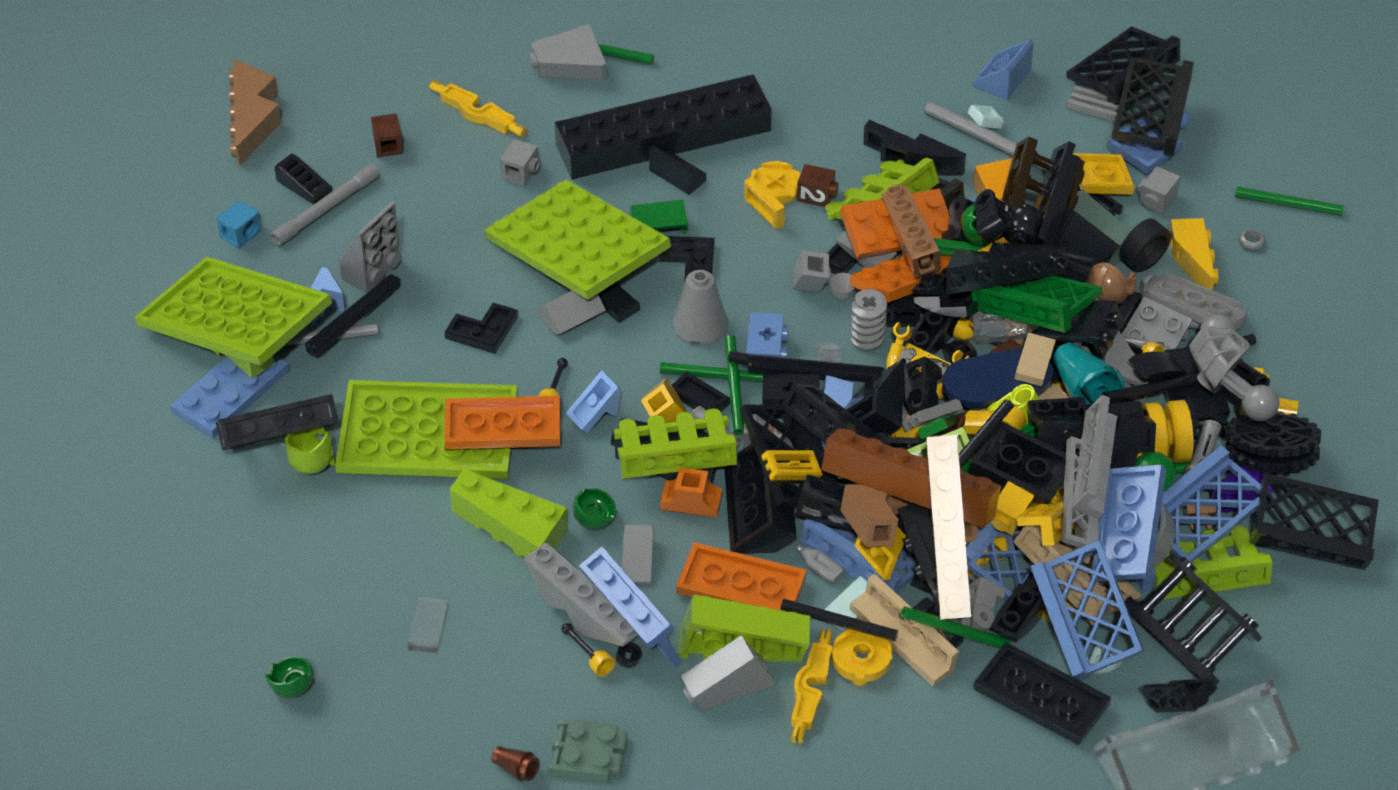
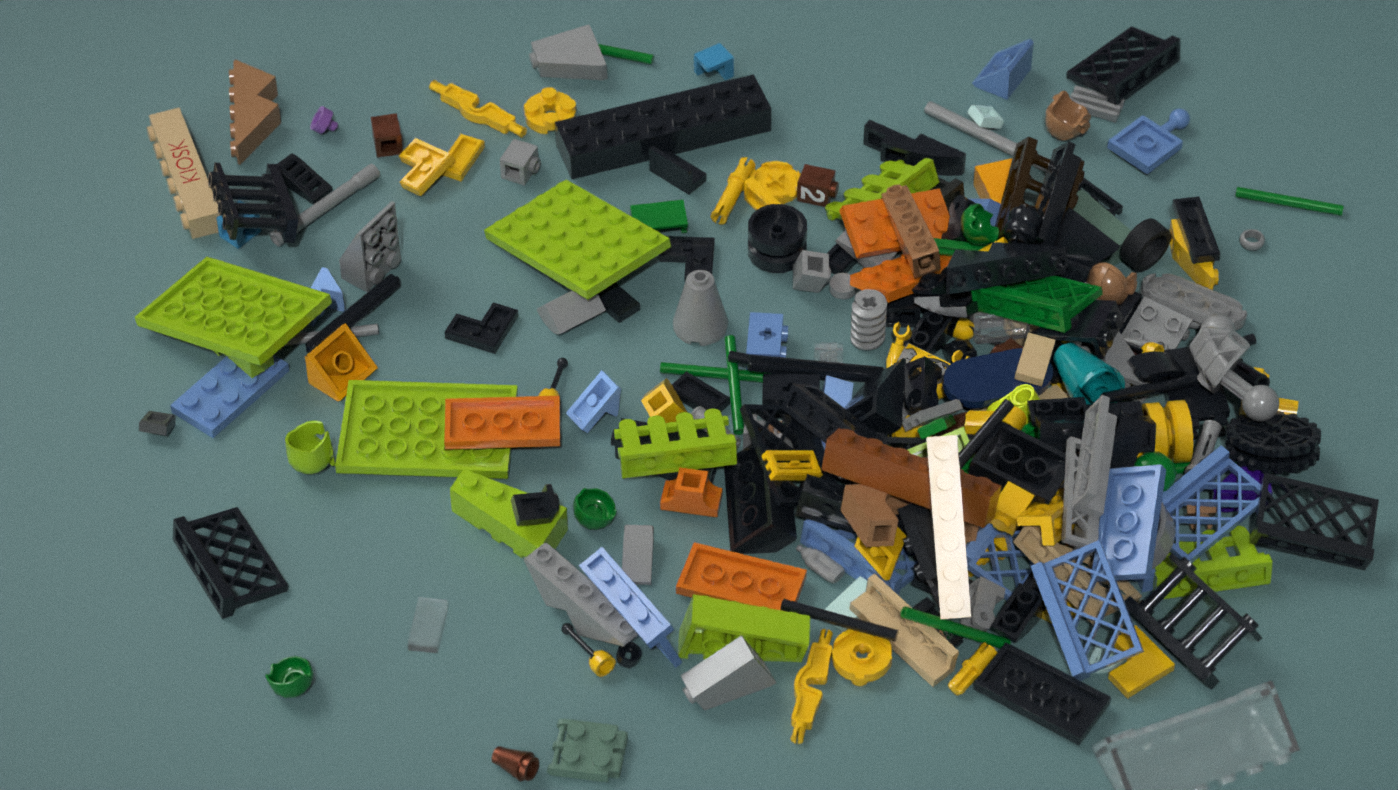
black fence [216,394,339,450] -> none
black piece [974,189,1013,243] -> none
yellow tile [1073,153,1135,195] -> none
pearl dark grey fence [1112,57,1194,156] -> none
light grey brick [1138,166,1180,214] -> none
black bracket [1141,679,1217,713] -> none
none -> dark grey tile [139,411,176,436]
none -> tan brick [146,107,219,239]
none -> black fence [172,507,288,619]
none -> black fence [208,162,299,243]
none -> light orange slope [305,323,378,401]
none -> medium lavender tile [310,106,338,134]
none -> yellow tile [399,138,455,197]
none -> yellow tile [442,134,485,182]
none -> black bracket [510,484,559,526]
none -> yellow plate [524,87,576,134]
none -> dark azure panel [694,43,734,80]
none -> yellow pin [710,157,756,225]
none -> black wheel [748,204,807,273]
none -> yellow axle [948,643,997,696]
none -> medium nougat cap [1045,91,1091,141]
none -> yellow tile [1108,625,1175,699]
none -> black tile [1172,196,1220,264]

